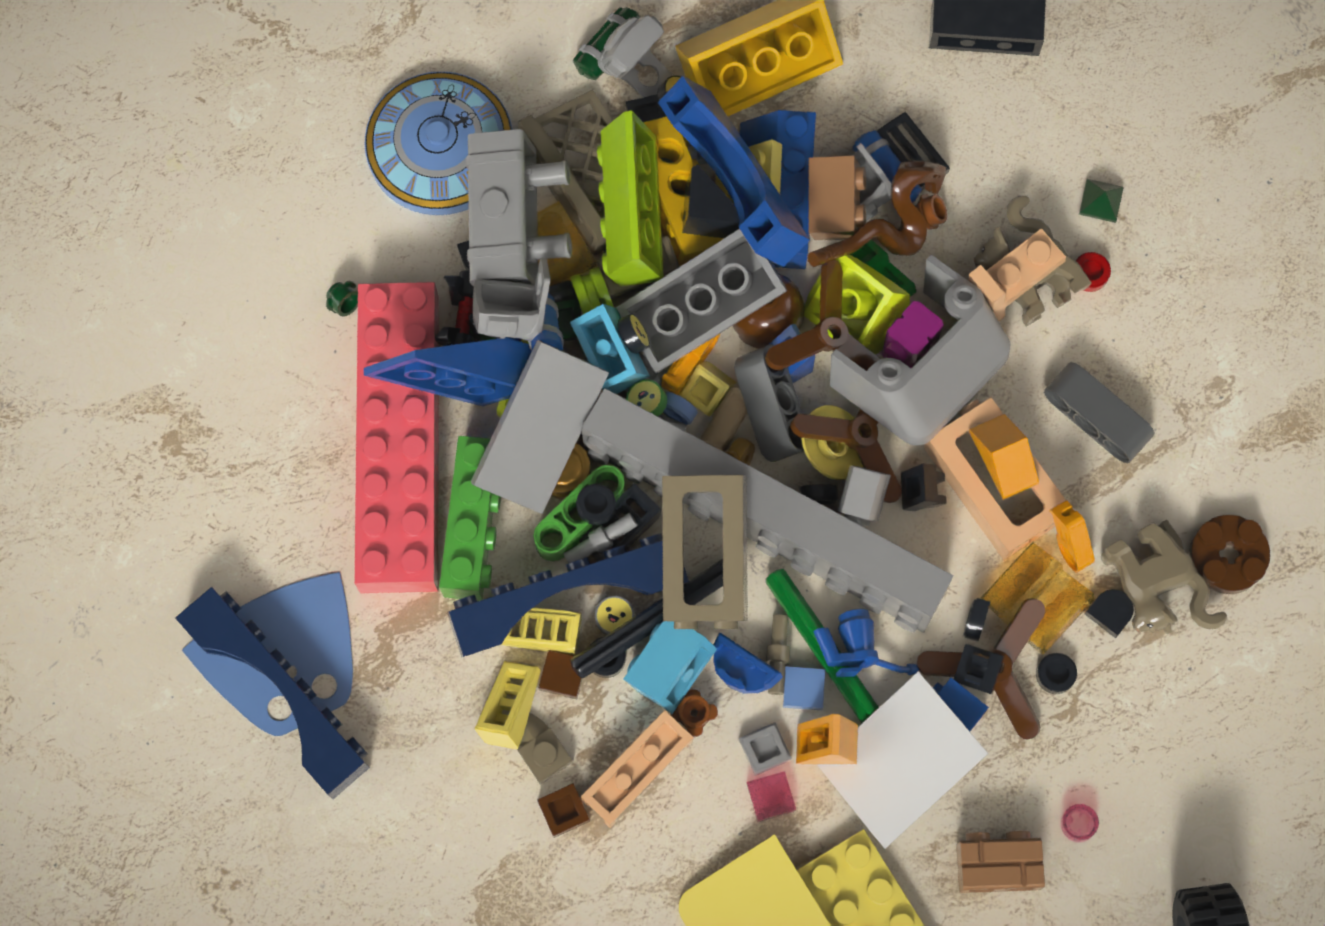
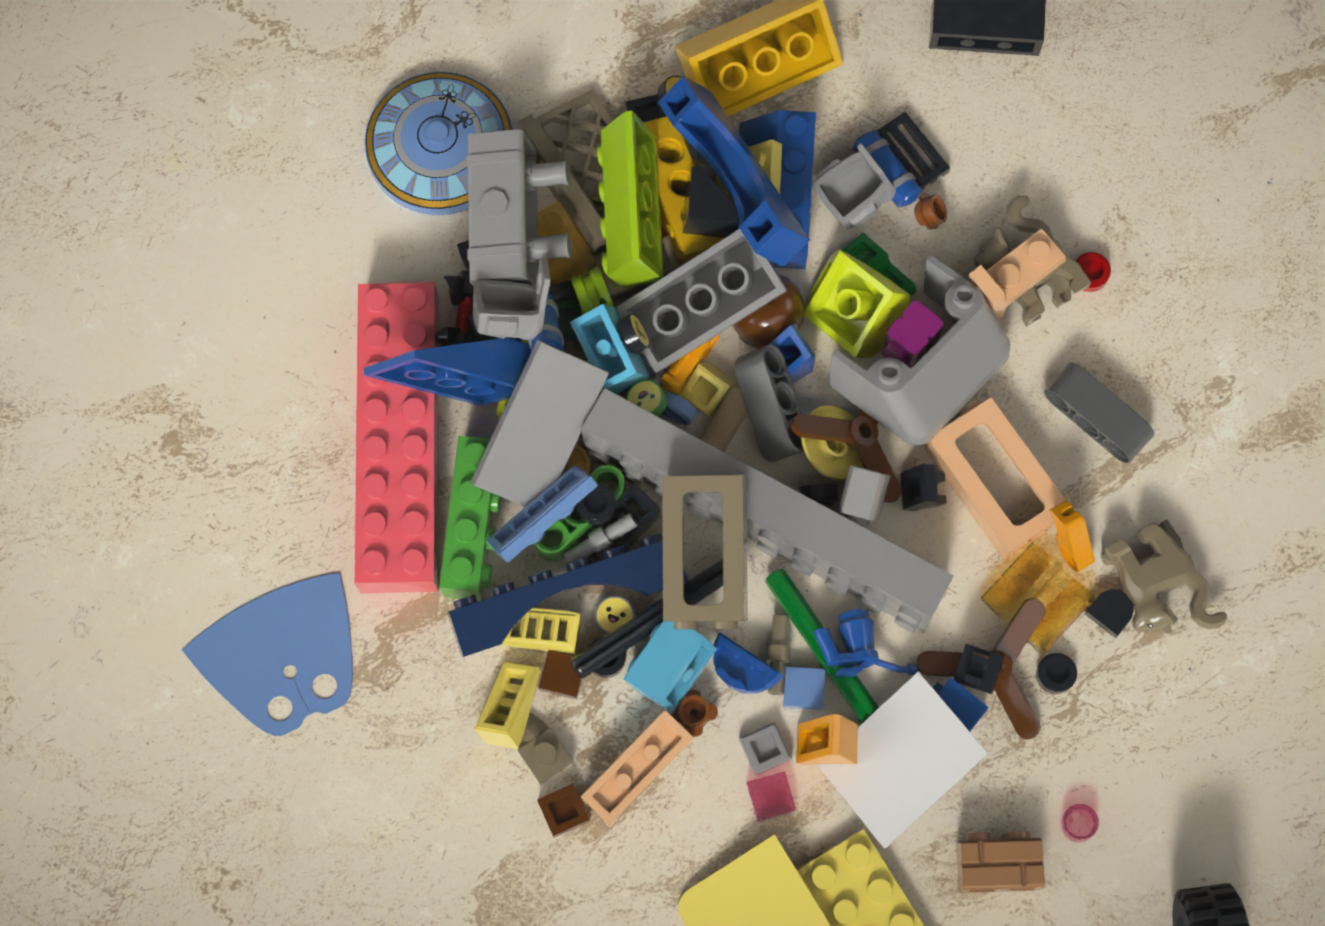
dark blue arch [175,587,370,799] -> none
dark green plate [326,281,358,317] -> none
light grey piece [573,7,672,97] -> none
pearl gold piece [725,438,755,465] -> none
reddish brown piece [765,260,880,371] -> none
reddish brown animal [807,160,946,267] -> none
medium nougat brick [809,156,866,240] -> none
black tile [963,598,990,642] -> none
light orange slope [969,414,1039,500] -> none
dark green slope [1079,179,1124,223] -> none
reddish brown plate [1189,515,1270,594] -> none
none -> medium blue plate [486,465,598,563]

